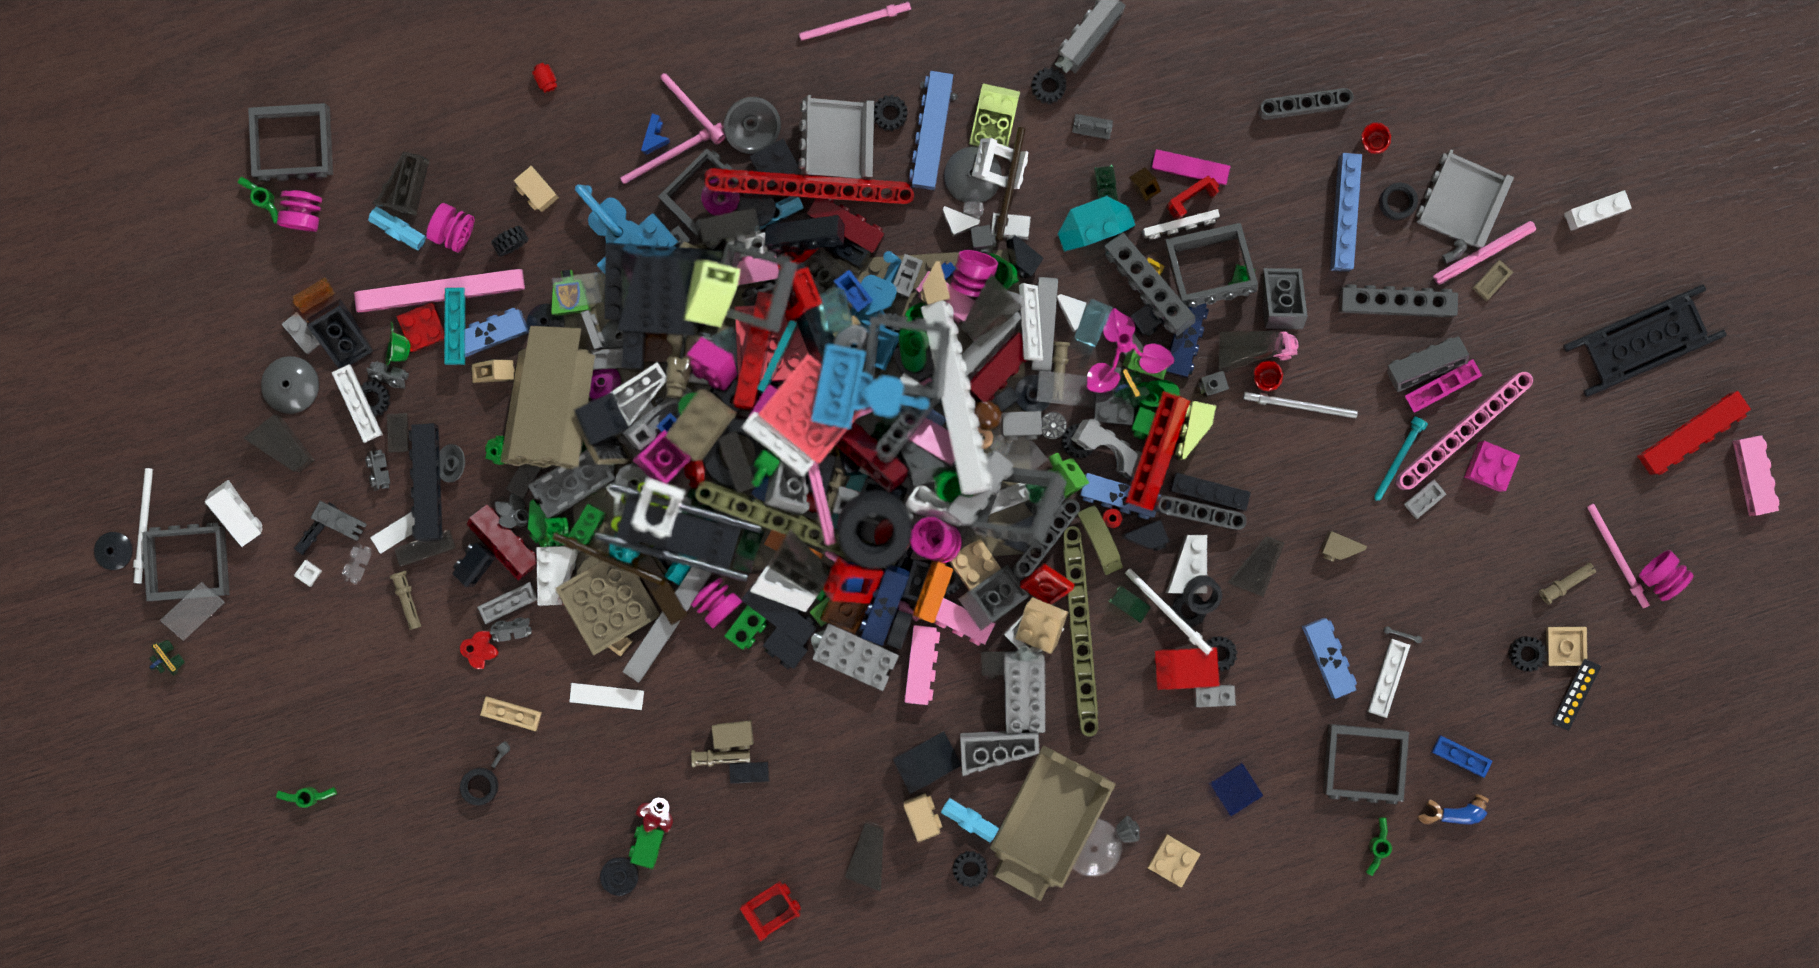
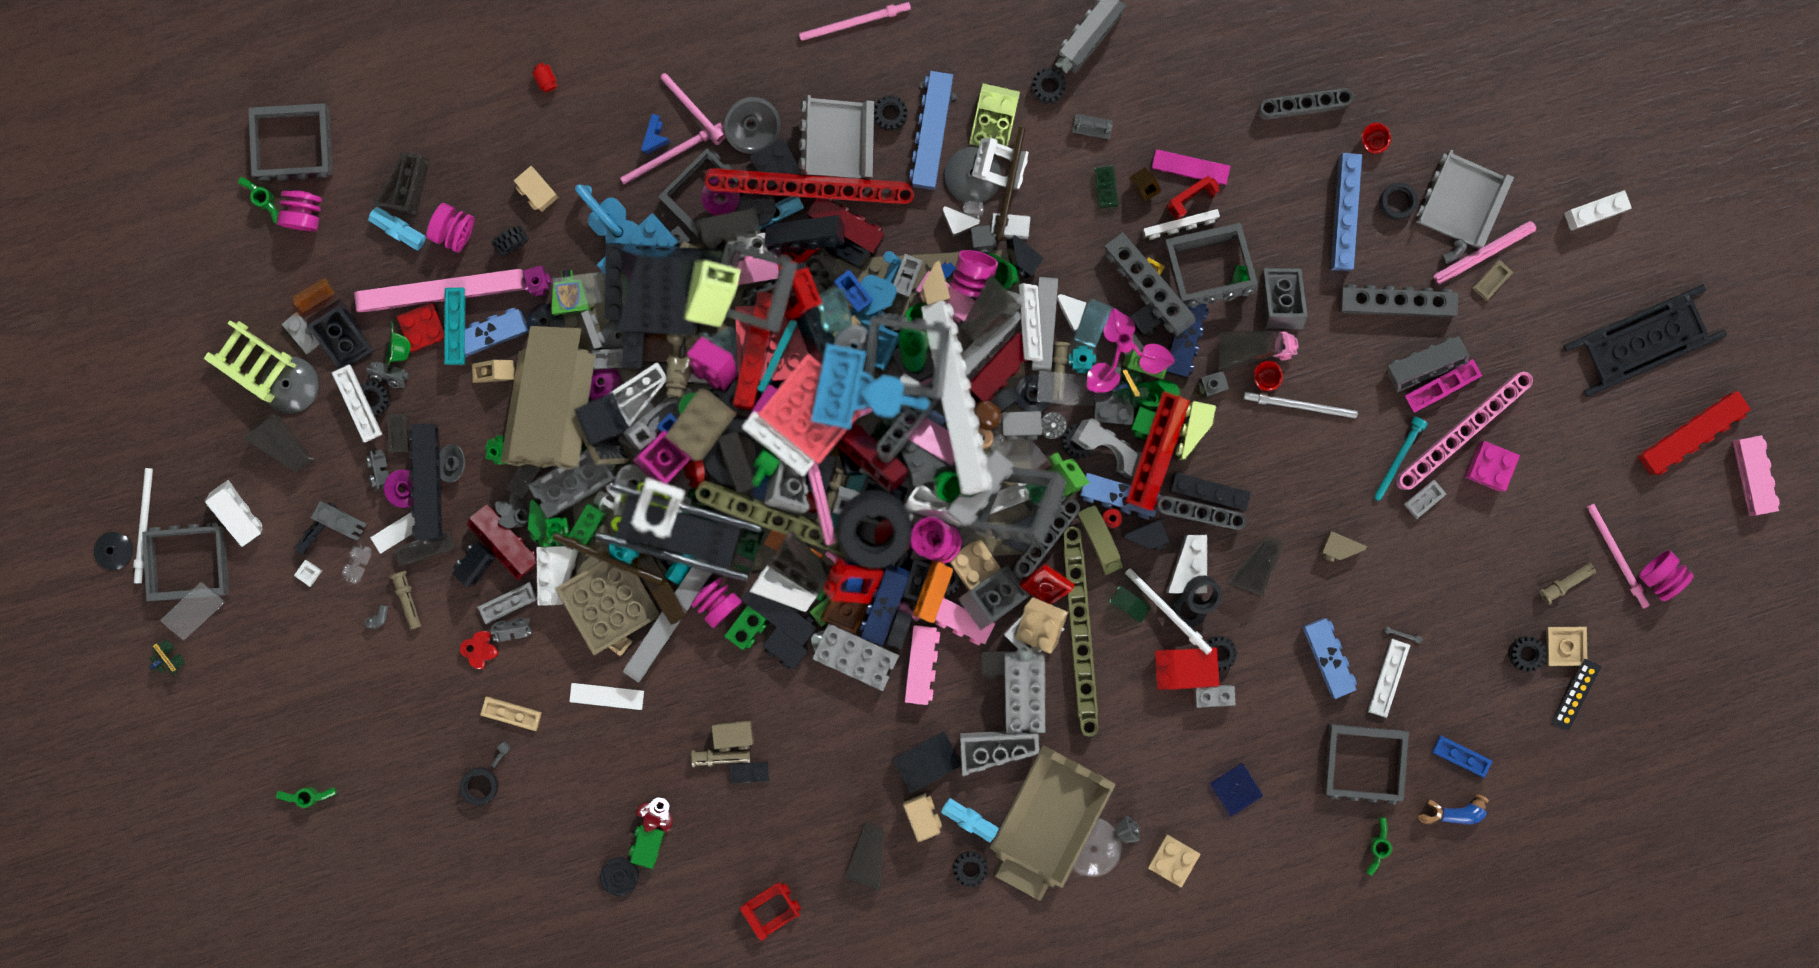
teal wedge [1057,196,1135,252] -> none
none -> yellowish green fence [204,321,296,403]
none -> dark grey arm [365,605,389,629]
none -> magenta dish [384,470,414,508]
none -> magenta brick [523,266,552,297]
none -> white piece [593,490,614,511]
none -> teal brick [1068,346,1096,374]

